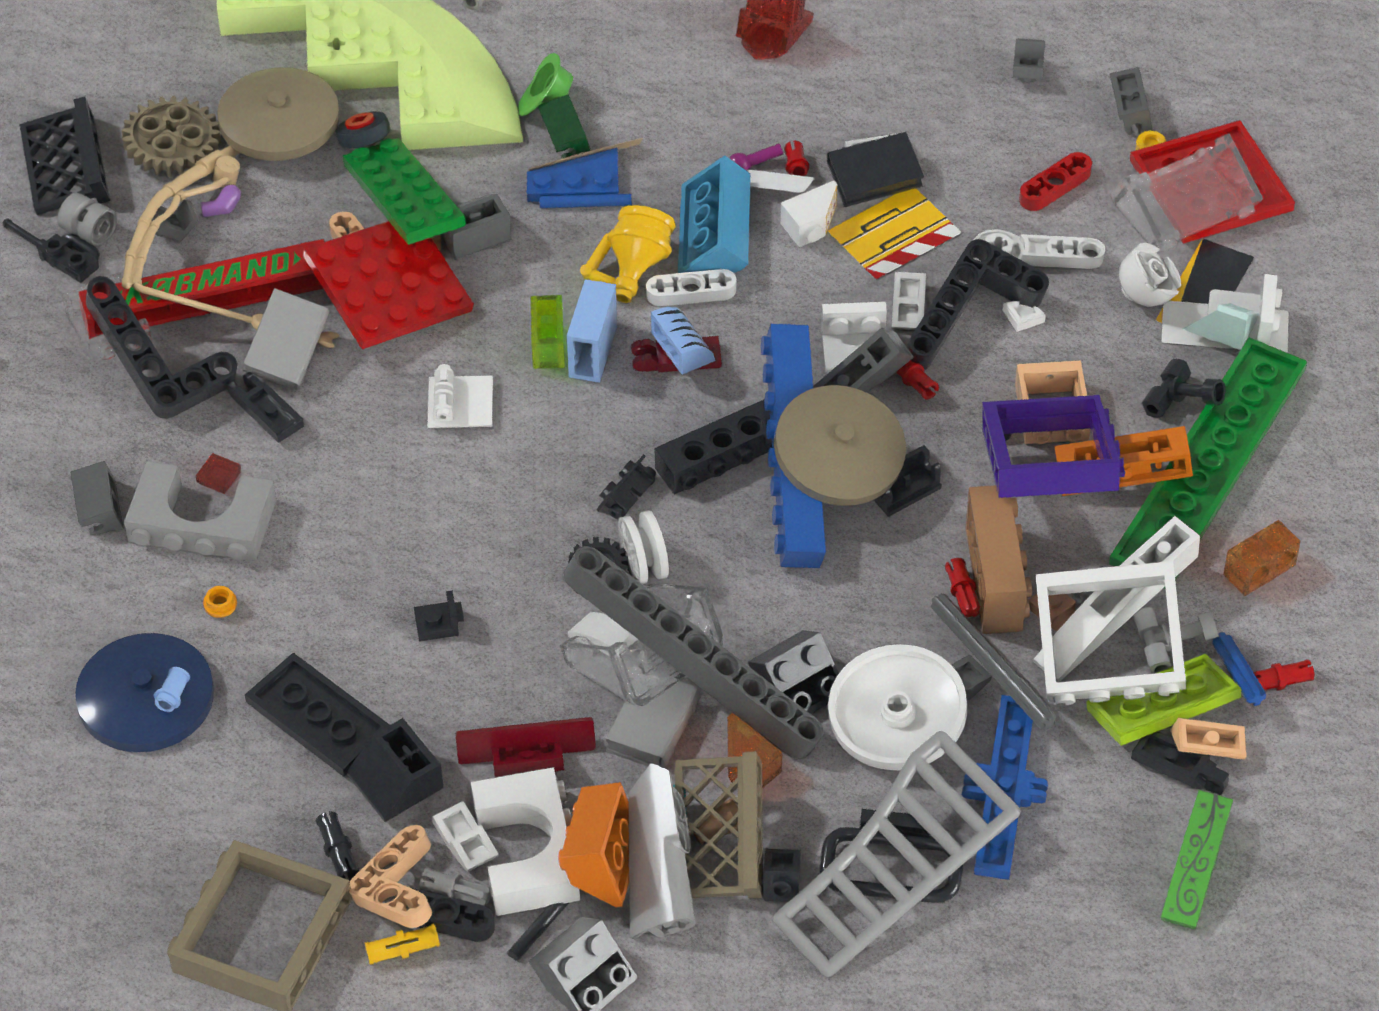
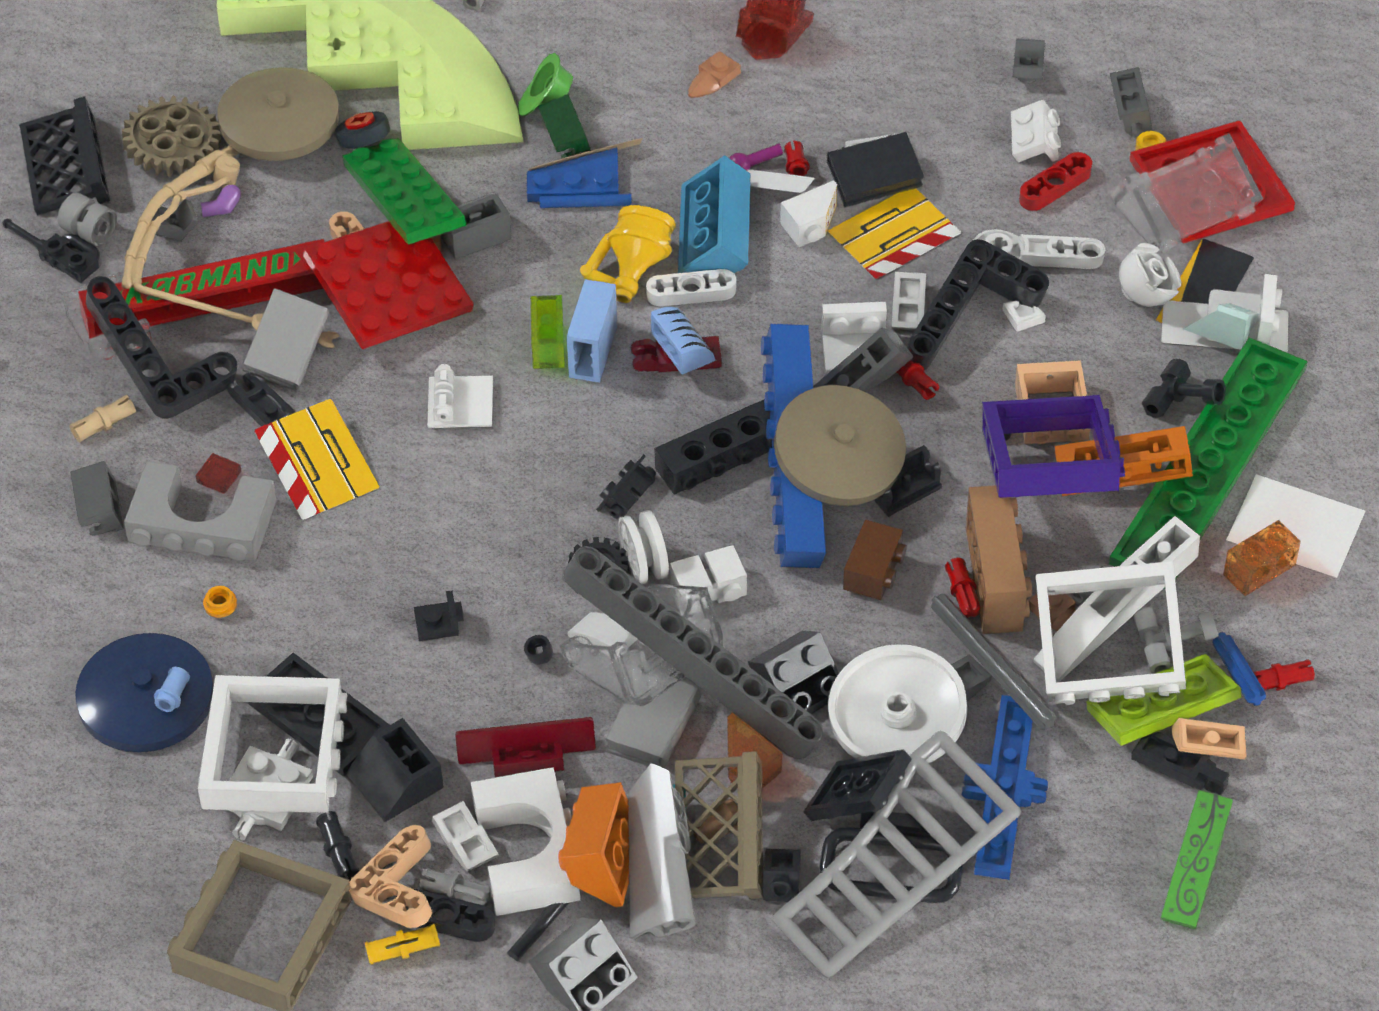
none -> tan pin [69,395,136,443]
none -> white window [198,675,347,813]
none -> white plate [229,739,313,840]
none -> yellow sticker [254,399,379,520]
none -> black hinge [524,635,553,665]
none -> white piece [670,545,747,613]
none -> nougat plate [688,51,741,98]
none -> black plate [803,749,912,821]
none -> reddish brown brick [843,519,907,600]
none -> white bracket [1011,99,1061,162]
none -> white sticker [1226,474,1365,578]

